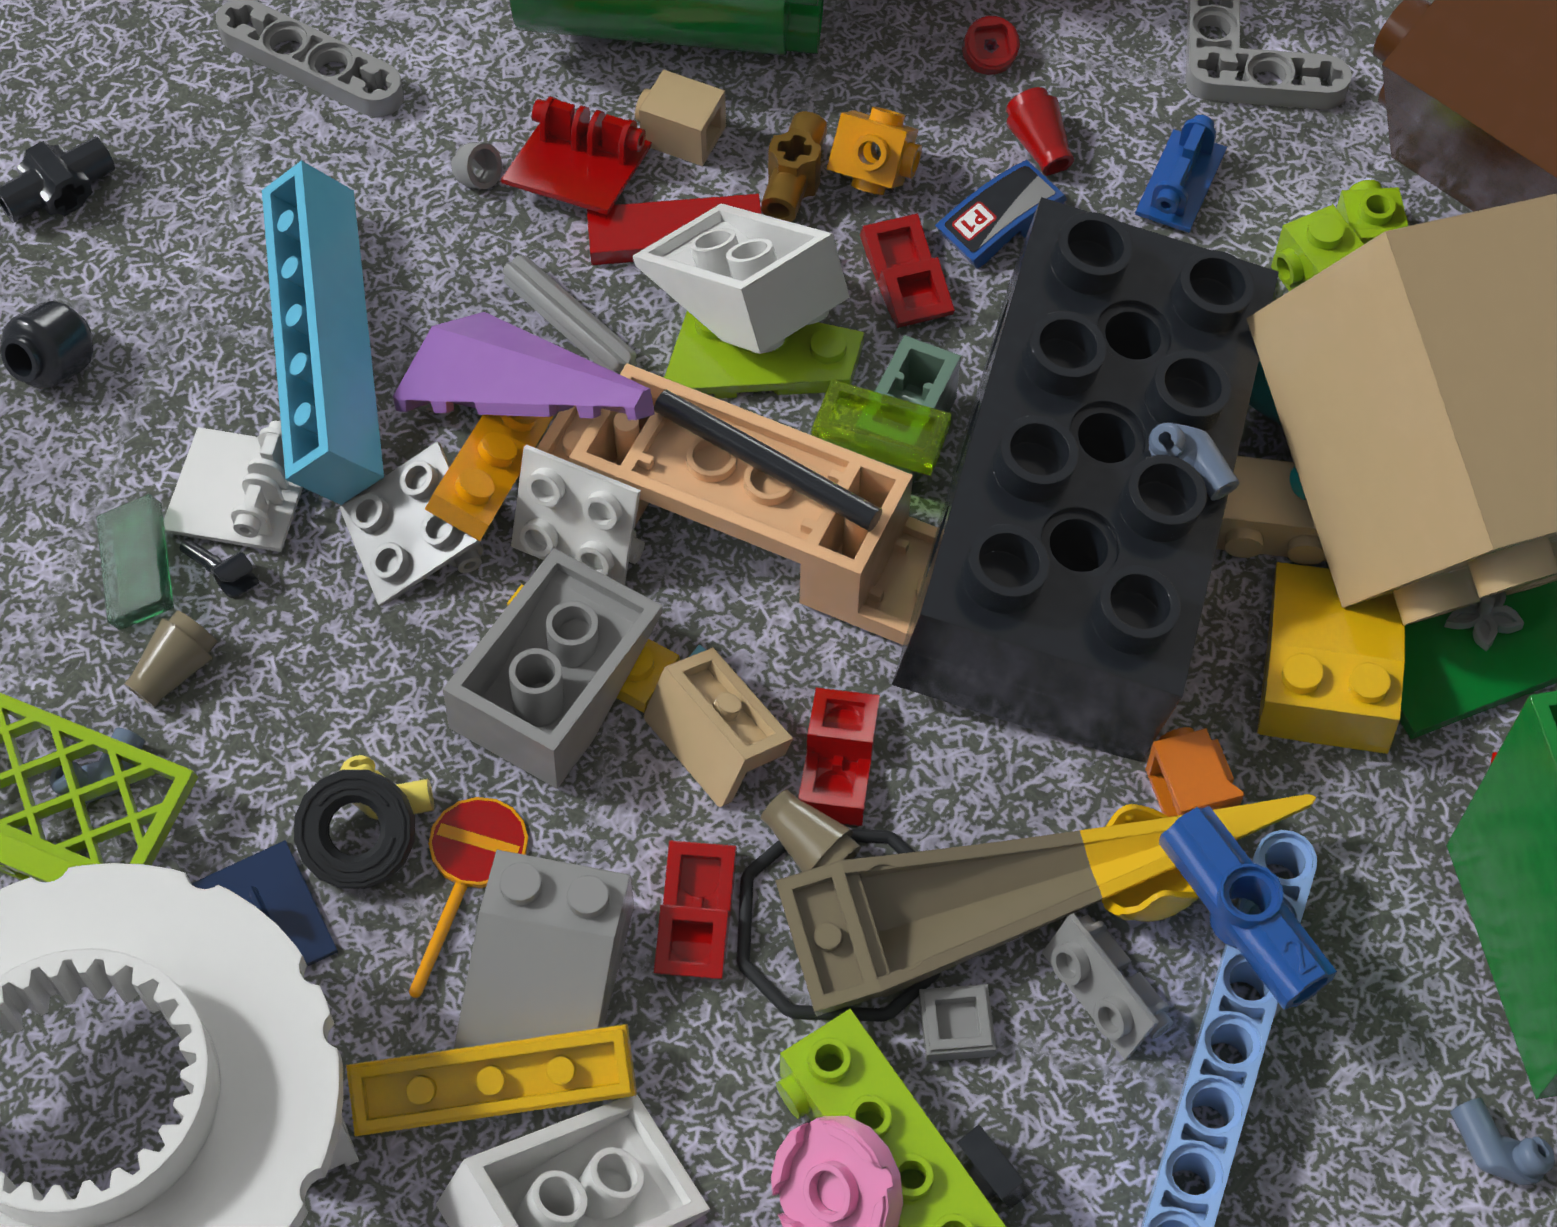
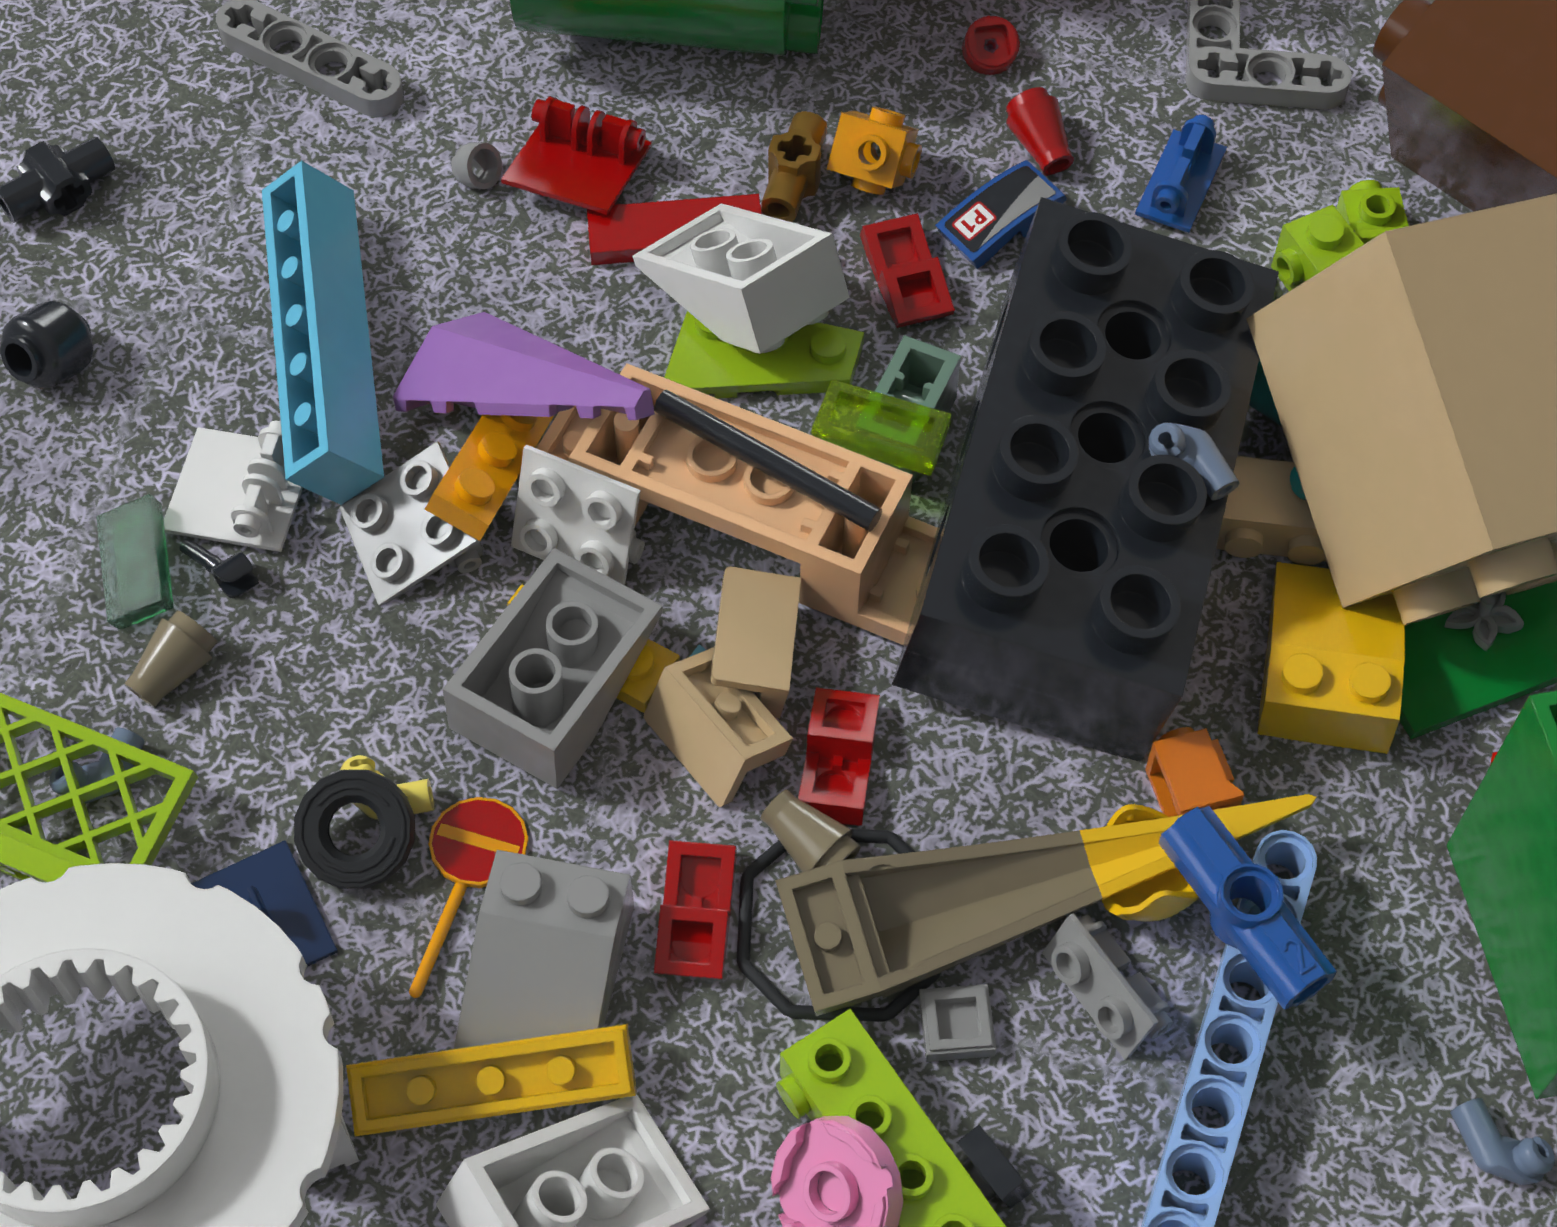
light grey axle [503,255,637,374] -> none
tan brick [635,69,726,166] -> none
none -> tan panel [711,566,801,718]

